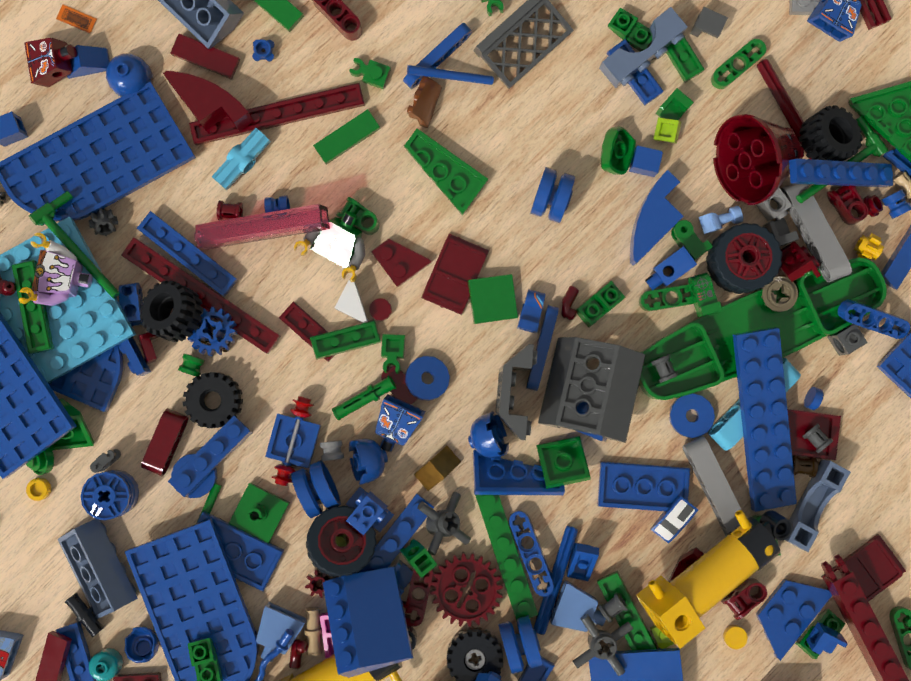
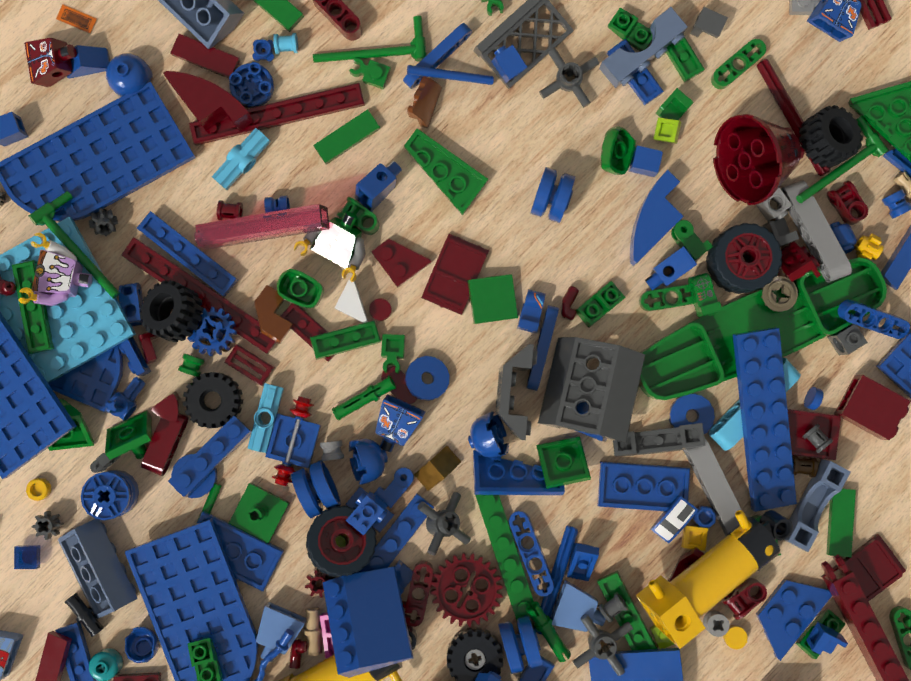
green plate [26,447,54,475] -> none
green leg [399,539,437,578] -> none
dark grey bush [651,354,679,383] -> none
light blue leg [699,205,743,234] -> none
blue plate [789,159,893,187] -> none
dark red plate [863,195,883,217] -> none
none -> clear blue plate [14,545,40,569]
none -> dark grey gear [32,511,64,540]
none -> blue axle [105,377,146,421]
none -> green tile [105,410,152,460]
none -> dark red tile [151,391,181,422]
none -> dark red tile [224,344,275,386]
none -> blue tile [229,62,274,108]
none -> medium azure piece [248,383,284,453]
none -> dark orange tile [254,285,293,344]
none -> medium azure bush [273,33,298,54]
none -> green piece [277,269,324,308]
none -> green bar [313,16,427,63]
none -> blue torso [355,161,402,212]
none -> blue leg [374,467,414,508]
none -> blue brick [491,45,527,83]
none -> green pin [526,601,571,662]
none -> dark grey bar [539,48,599,108]
none -> dark grey slope [613,423,706,456]
none -> yellow plate [681,525,708,551]
none -> blue tile [693,505,716,528]
none -> light grey wheel [703,610,730,637]
none -> green tile [826,488,856,557]
none -> blue head [830,222,857,254]
none -> dark red brick [834,375,911,440]

